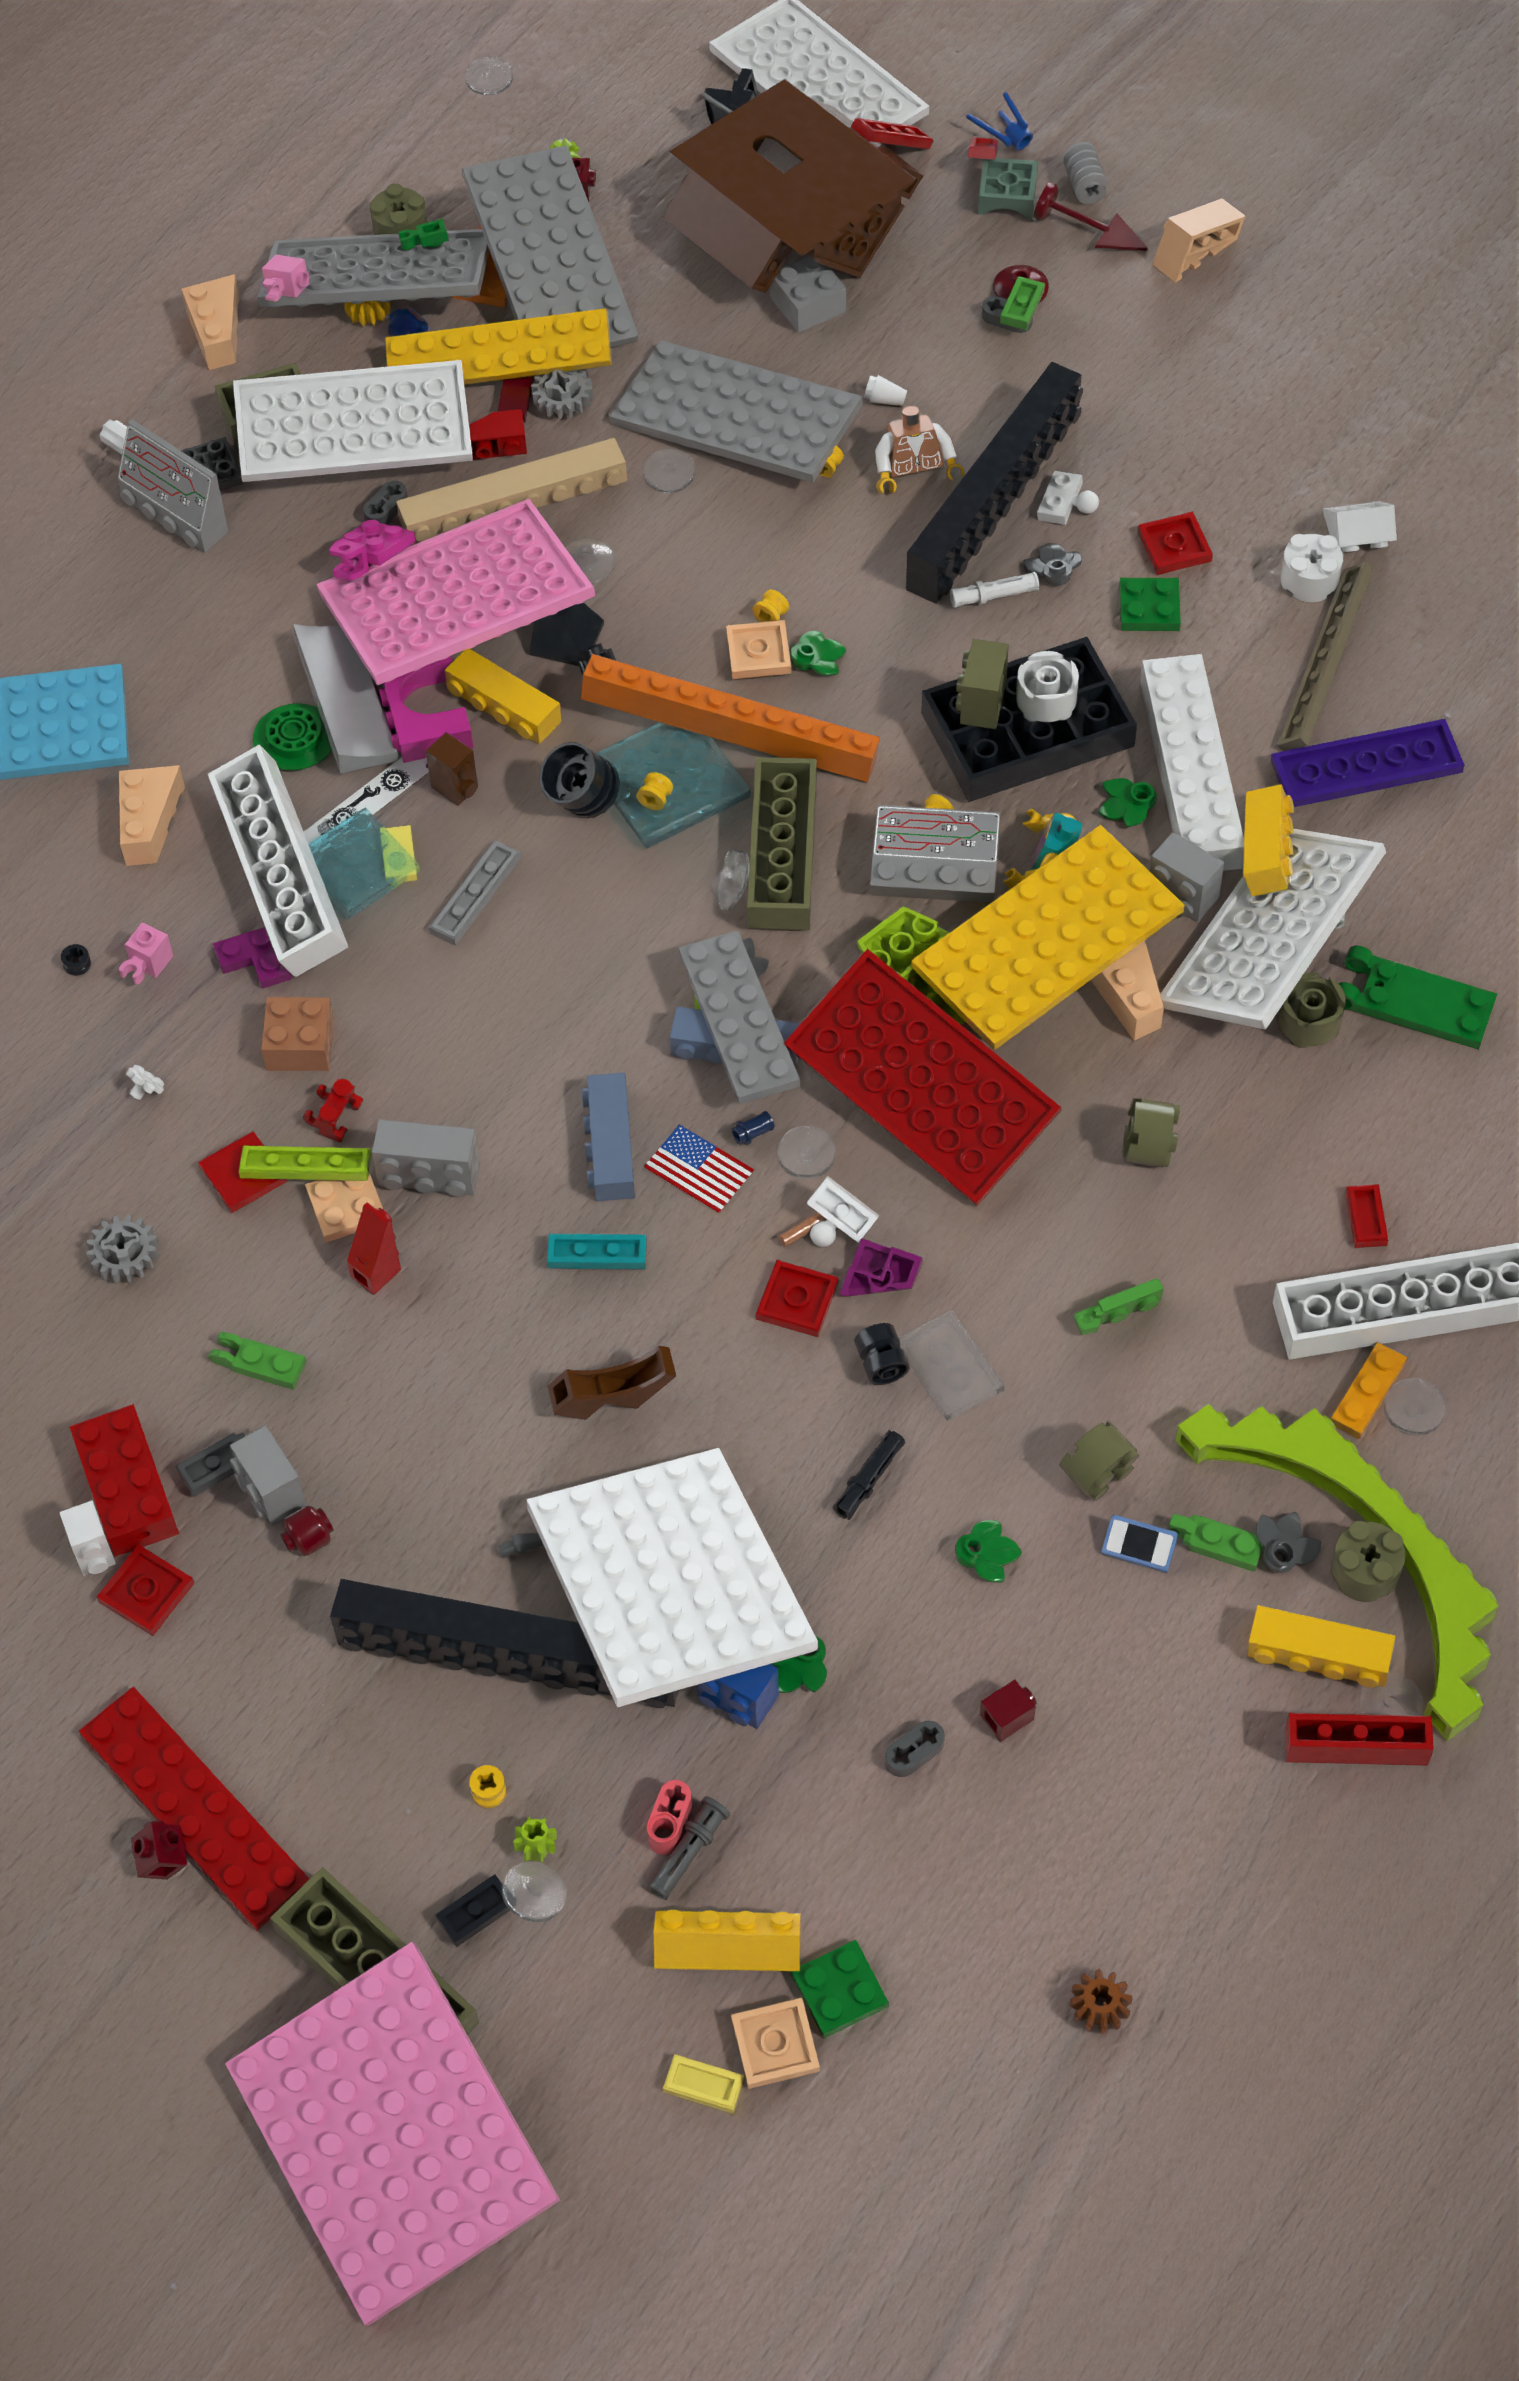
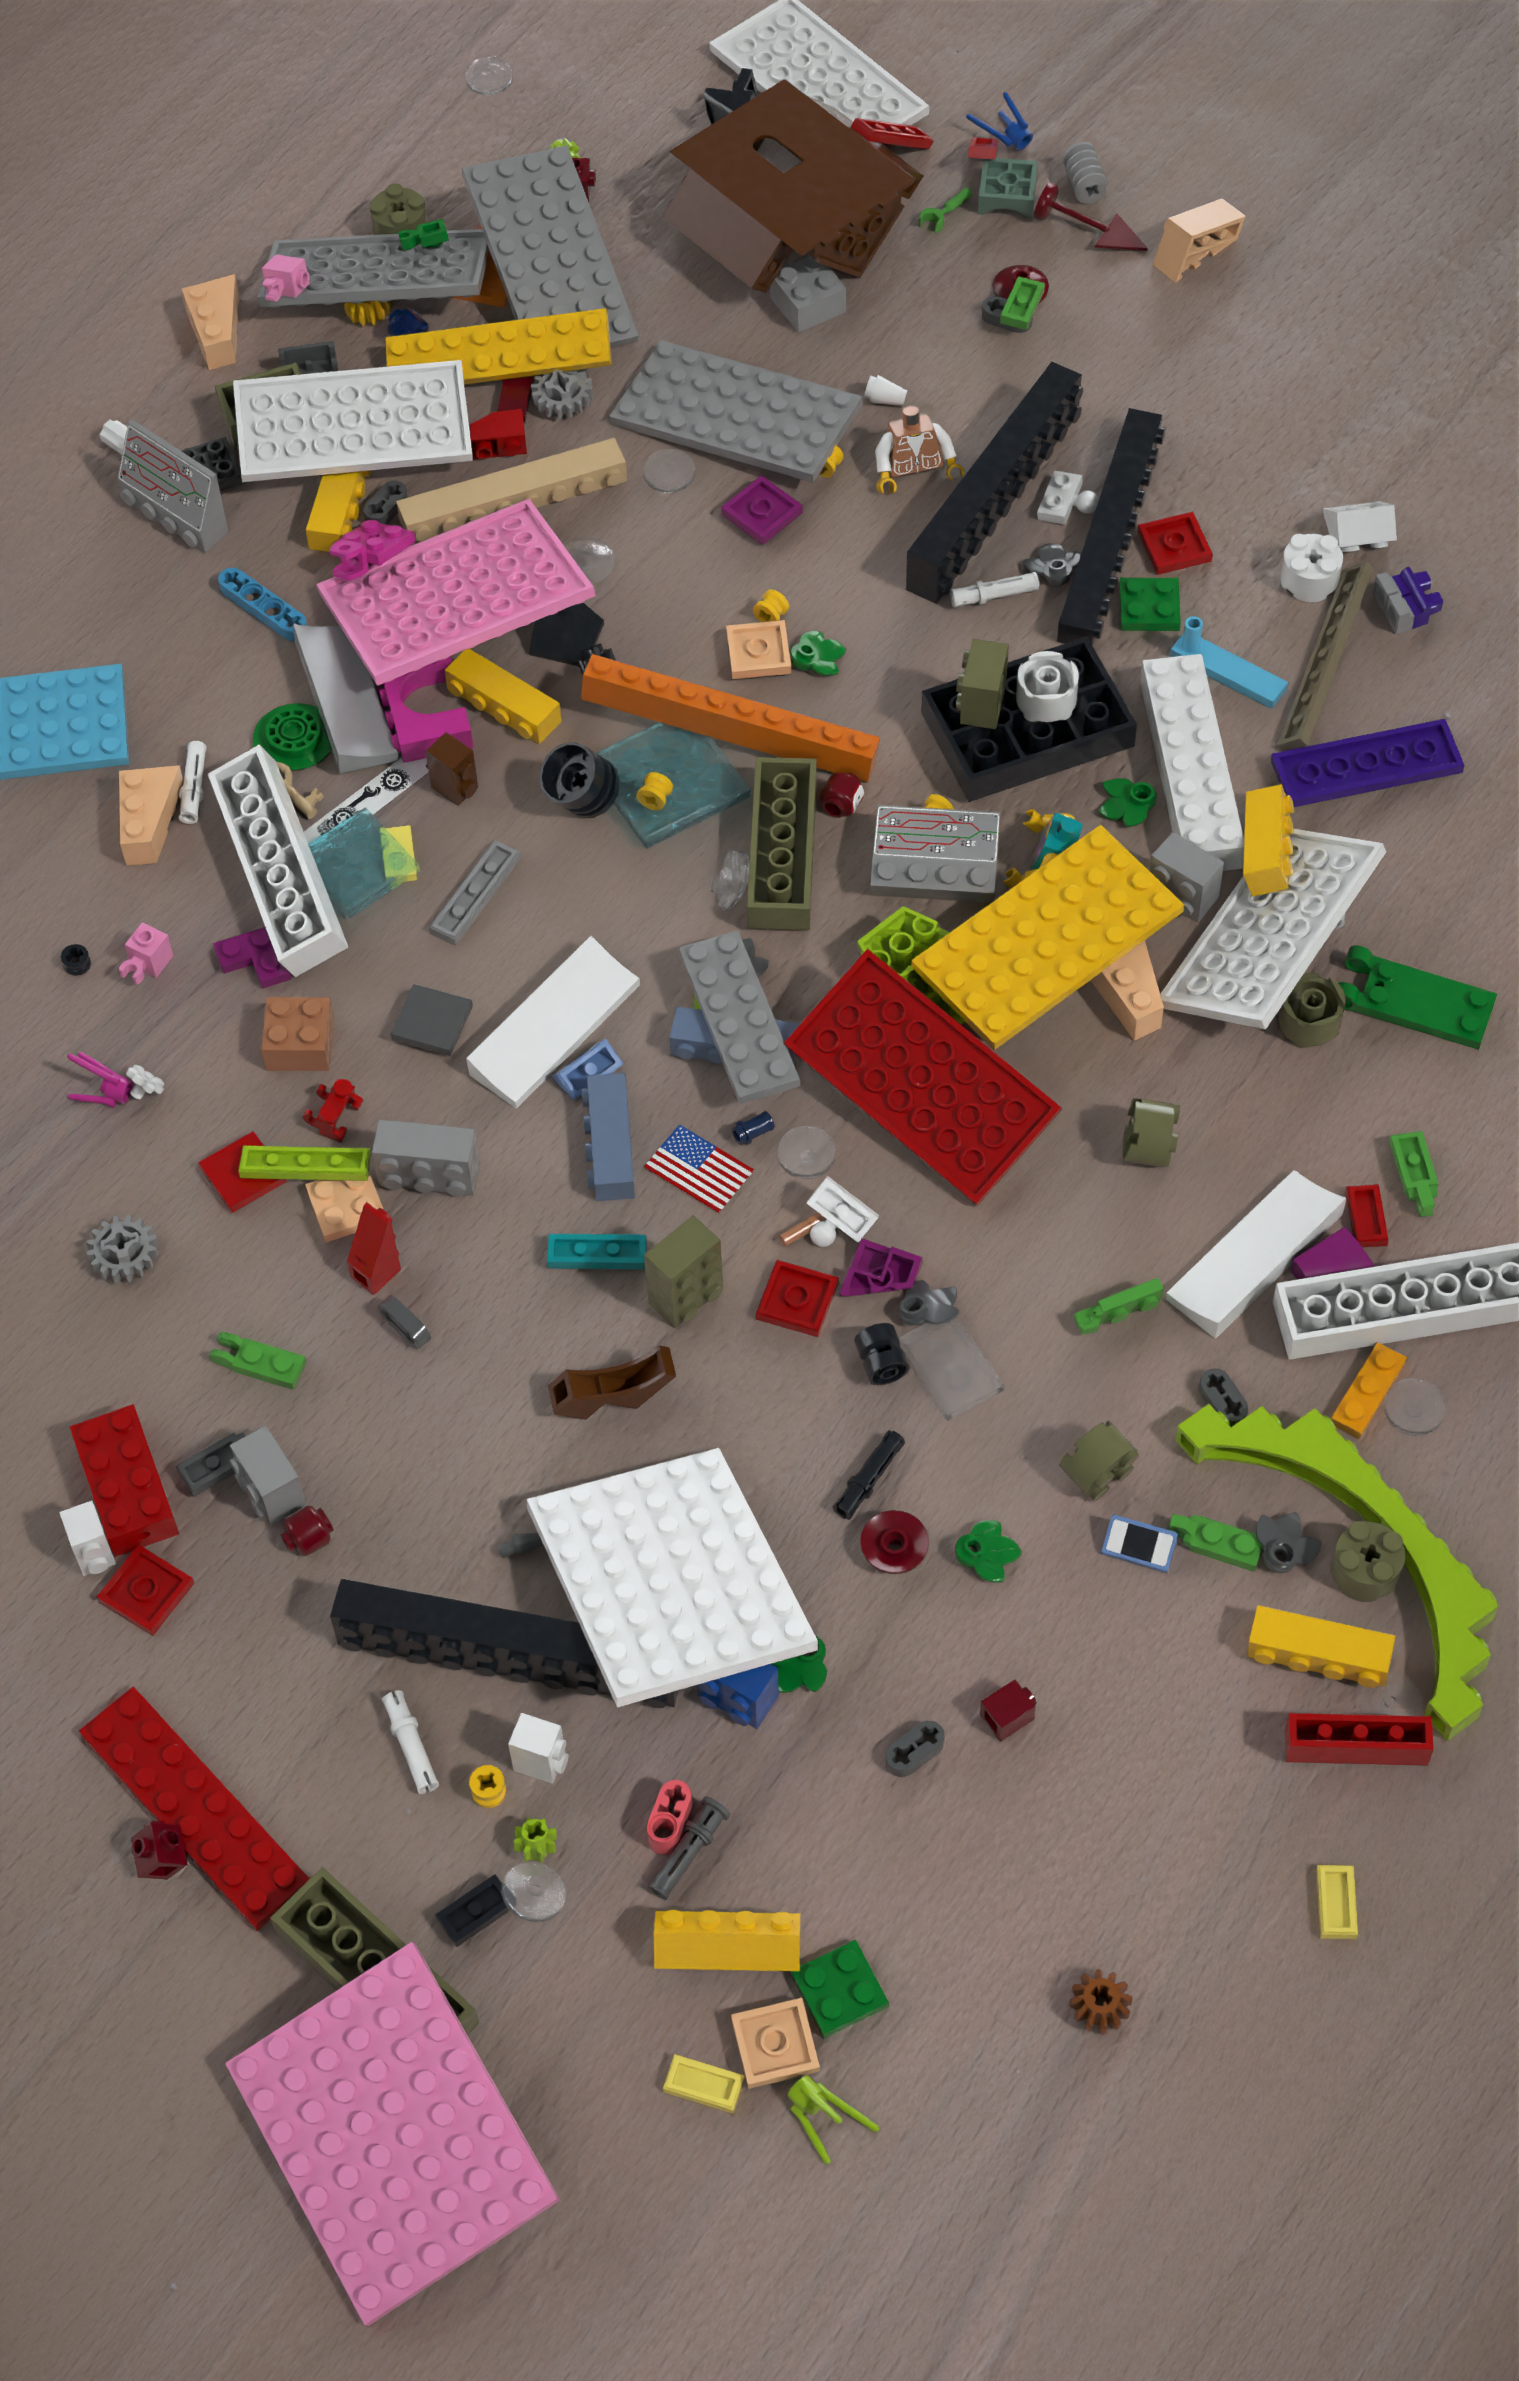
none -> dark pink plant [67,1052,134,1108]
none -> white pin [179,741,207,824]
none -> dark azure beam [218,568,307,641]
none -> tan piece [276,762,324,819]
none -> dark grey hinge [278,341,339,374]
none -> yellow brick [306,470,372,552]
none -> dark grey beam [378,1295,431,1349]
none -> white pin [382,1690,439,1794]
none -> dark grey tile [391,984,473,1056]
none -> white arch [466,936,640,1109]
none -> white brick [508,1713,569,1784]
none -> medium blue slope [551,1038,623,1100]
none -> olive brick [644,1215,723,1328]
none -> magenta plate [721,475,803,545]
none -> lime plant [788,2075,879,2164]
none -> dark red head [819,772,865,818]
none -> dark red dish [860,1510,929,1574]
none -> dark grey plate [898,1280,959,1325]
none -> bright green piece [919,187,972,233]
none -> black brick [1057,408,1166,646]
none -> white arch [1165,1170,1346,1339]
none -> medium azure piece [1170,616,1288,709]
none -> dark grey beam [1199,1369,1248,1427]
none -> magenta slope [1291,1227,1375,1280]
none -> light yellow tile [1316,1865,1358,1939]
none -> hips [1373,567,1443,635]
none -> bright green hinge [1389,1131,1438,1217]

